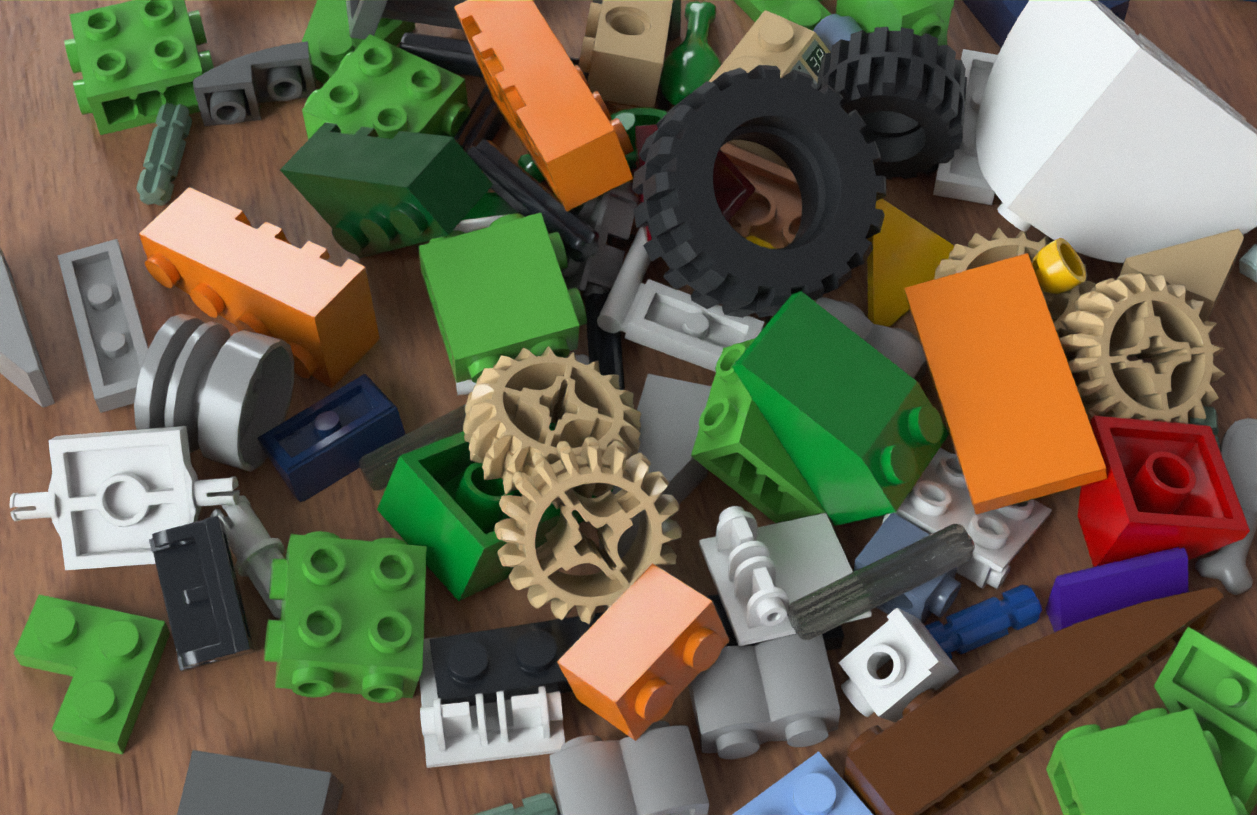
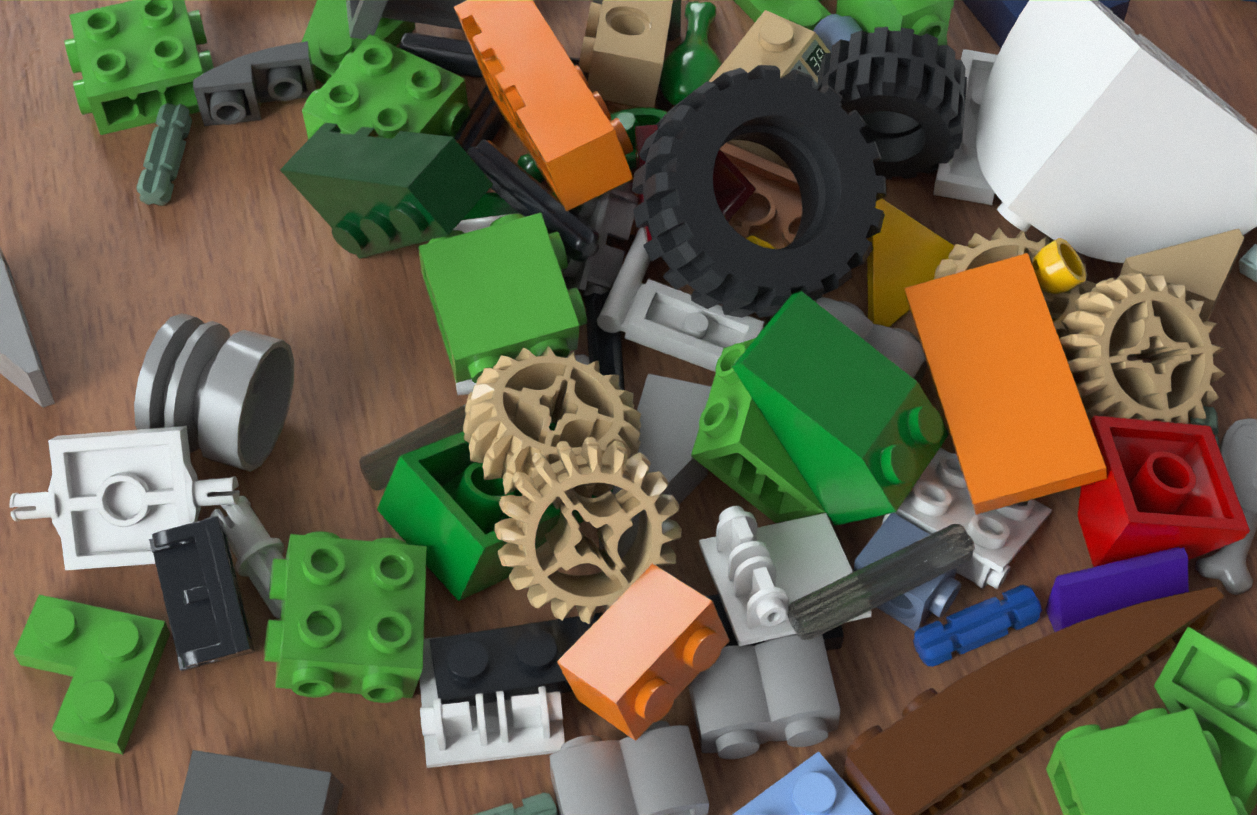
light grey plate [57,239,149,413] -> none
orange wedge [139,187,380,389] -> none
dark blue slope [257,374,406,502] -> none
white brick [839,608,959,723] -> none

